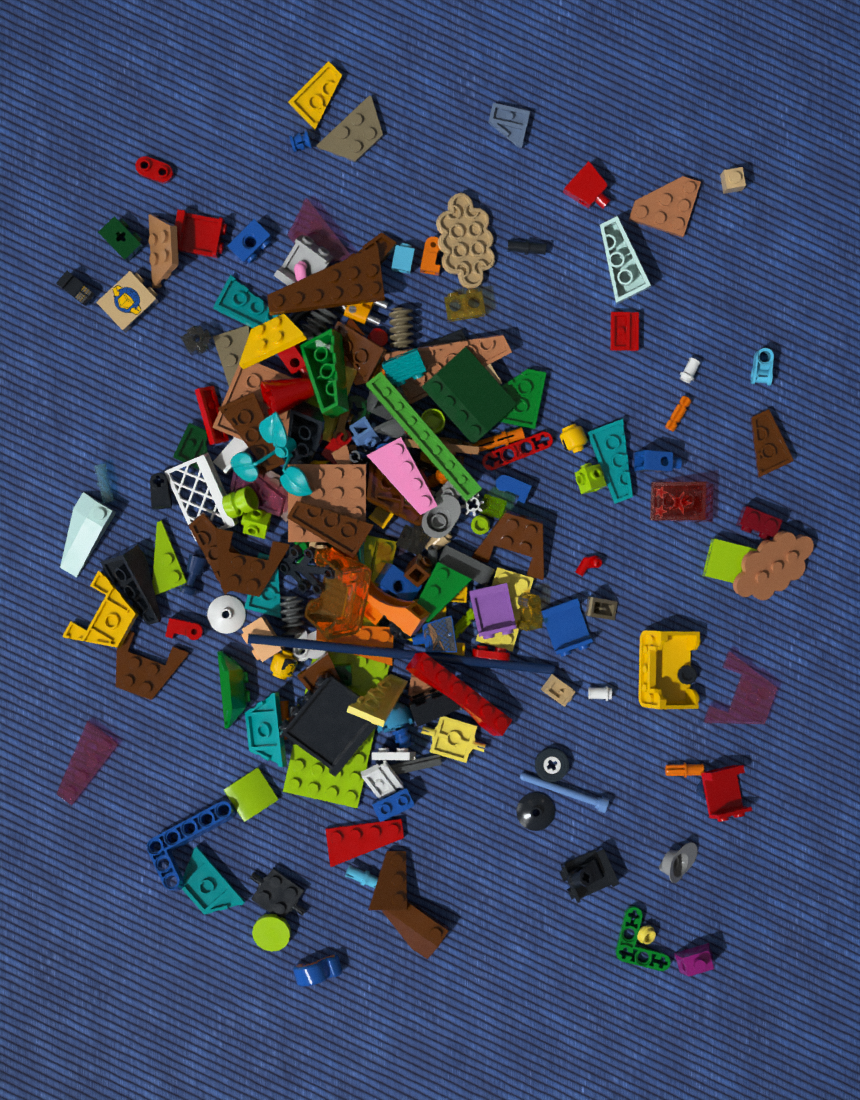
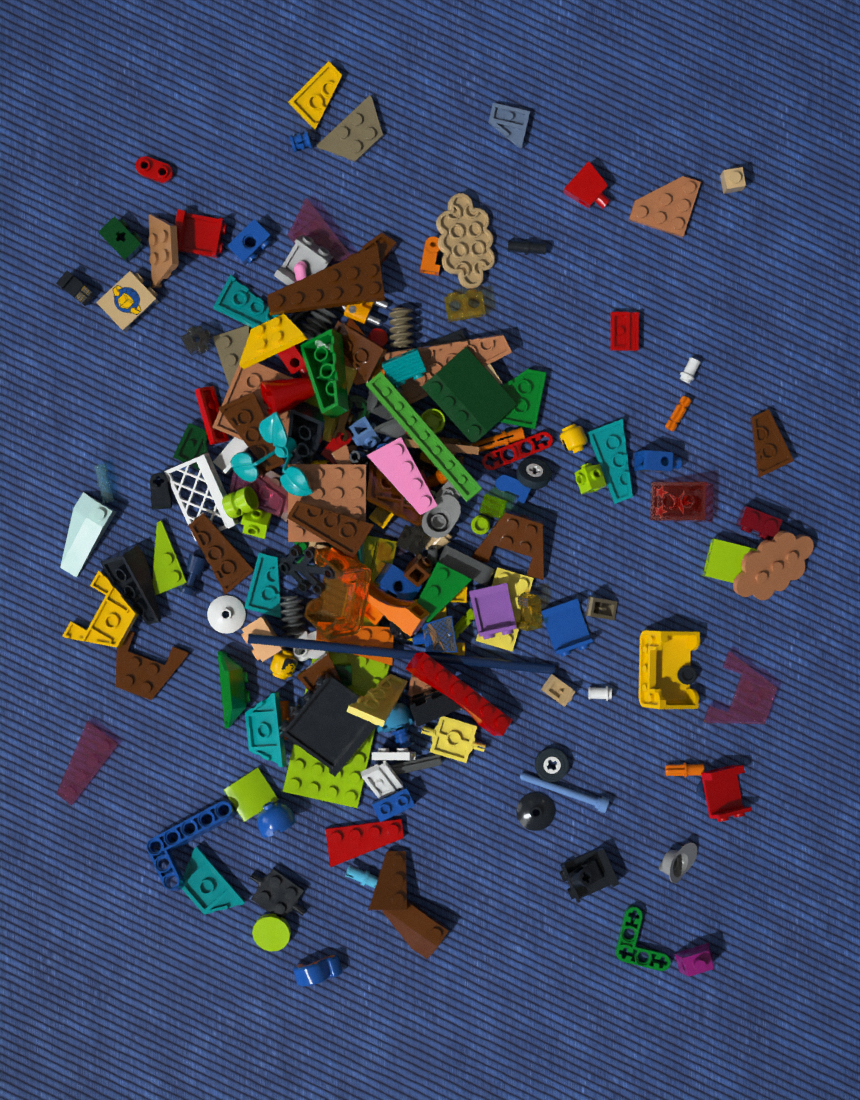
red leg [165,618,204,640] -> none
reddish brown wing [215,528,290,597] -> none
medium azure brick [391,243,415,274] -> none
white gear [461,494,484,516] -> none
red plate [472,645,510,661] -> none
red arm [575,555,602,577] -> none
light aqua wedge [600,216,651,305] -> none
light yellow plate [637,925,656,944] -> none
medium azure piece [751,348,774,386] -> none
none -> blue cylinder [257,801,296,837]
none -> black bush [516,458,551,489]

